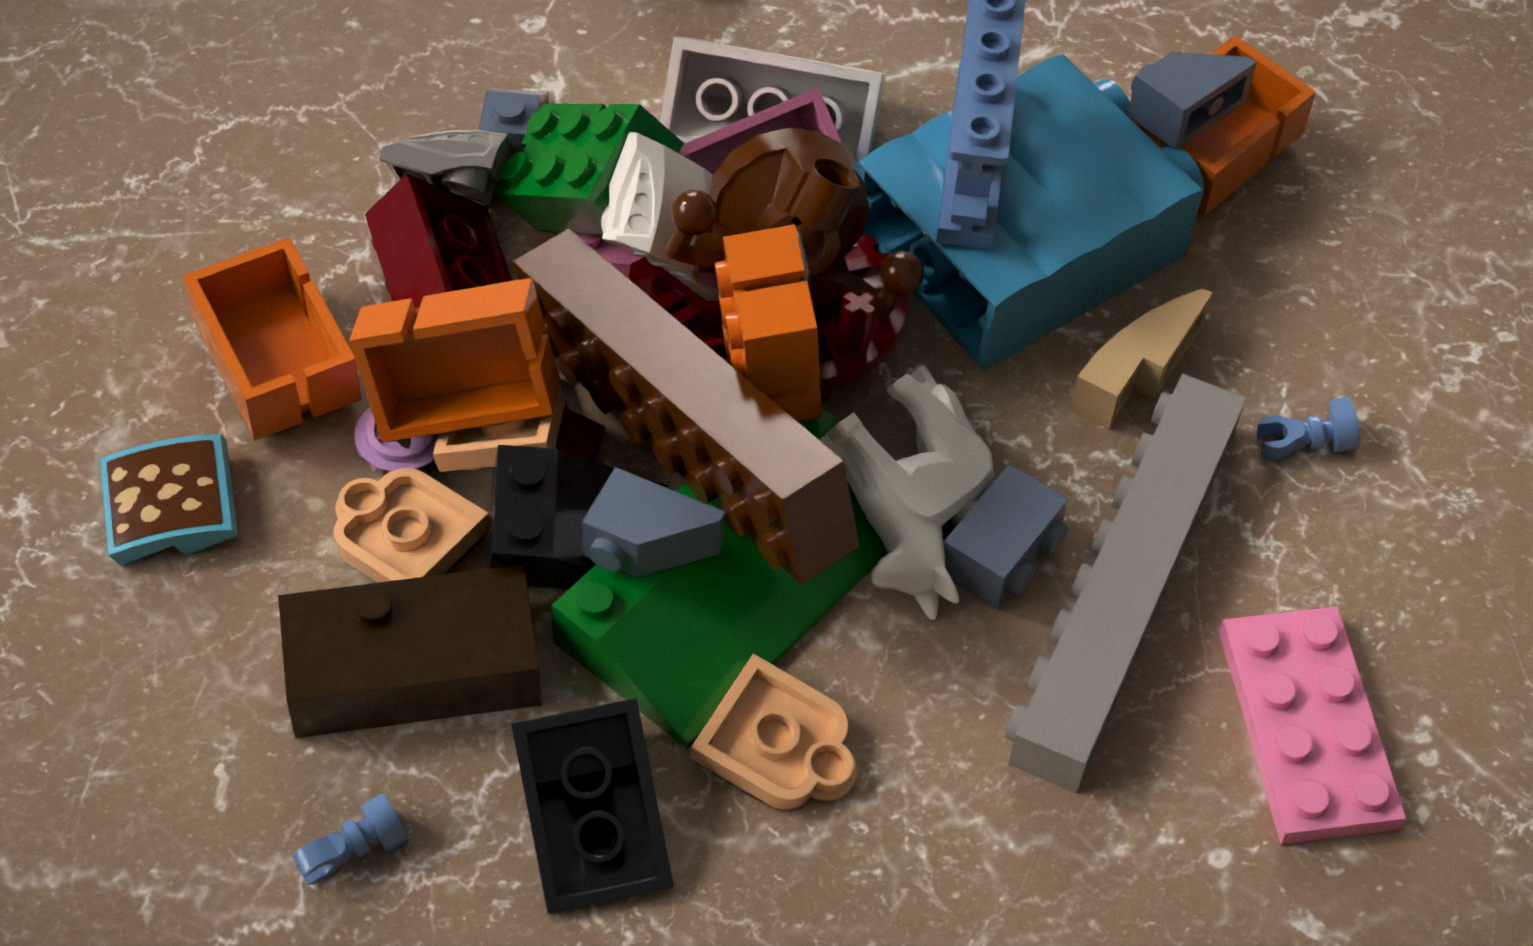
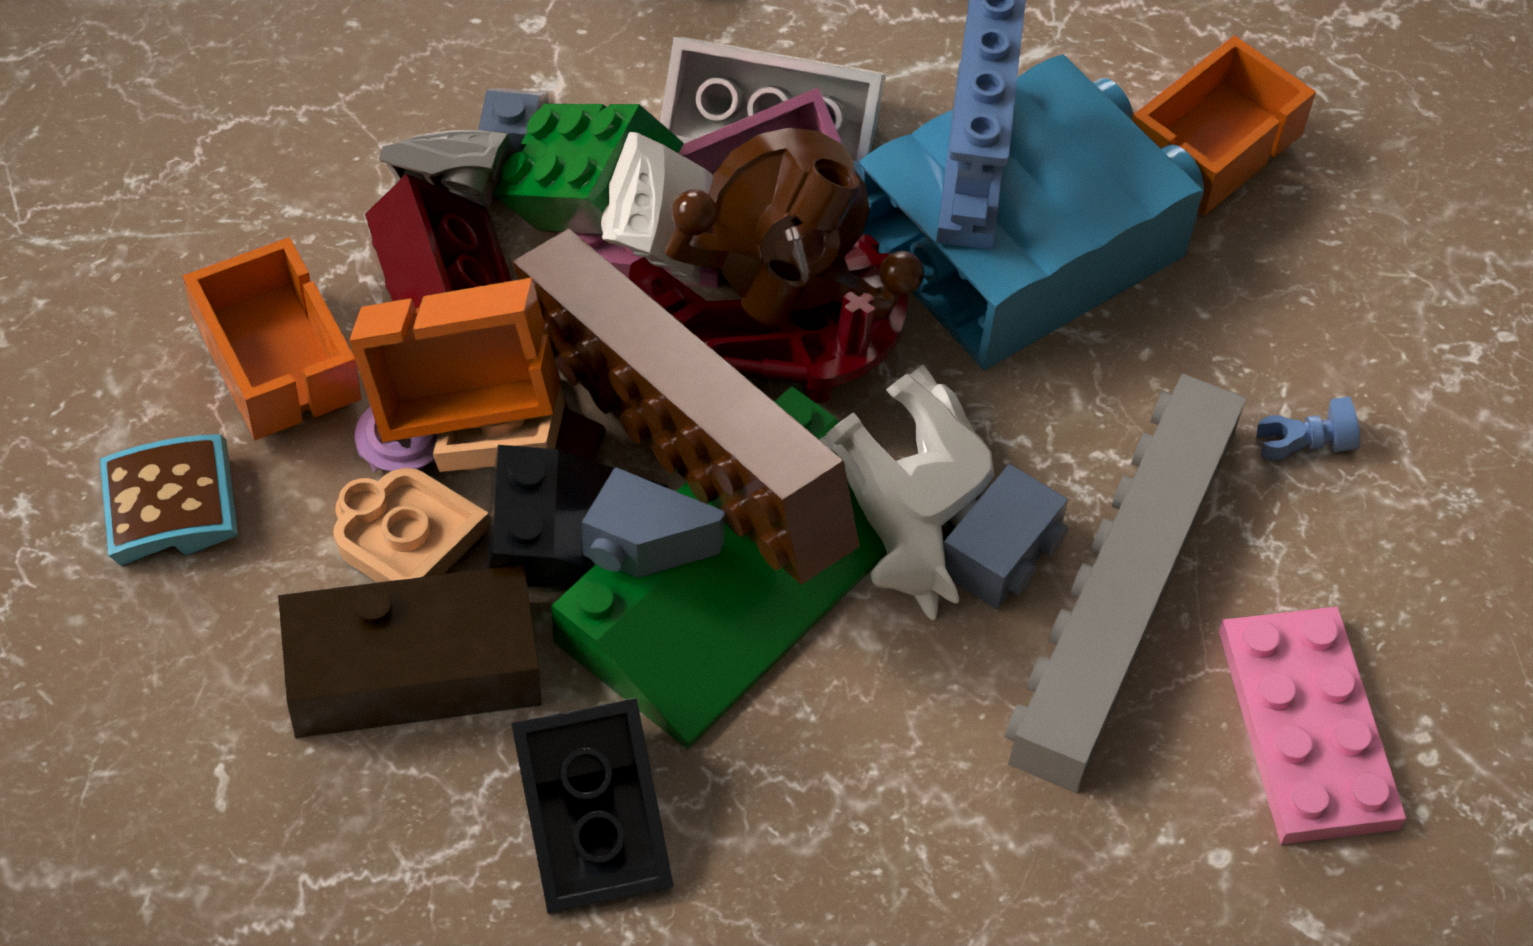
medium blue piece [292,793,408,885] -> none
light nougat plate [688,653,858,809] -> none
orange piece [715,224,822,421] -> none
tan slope [1069,288,1213,429] -> none
sand blue slope [1127,52,1257,150] -> none

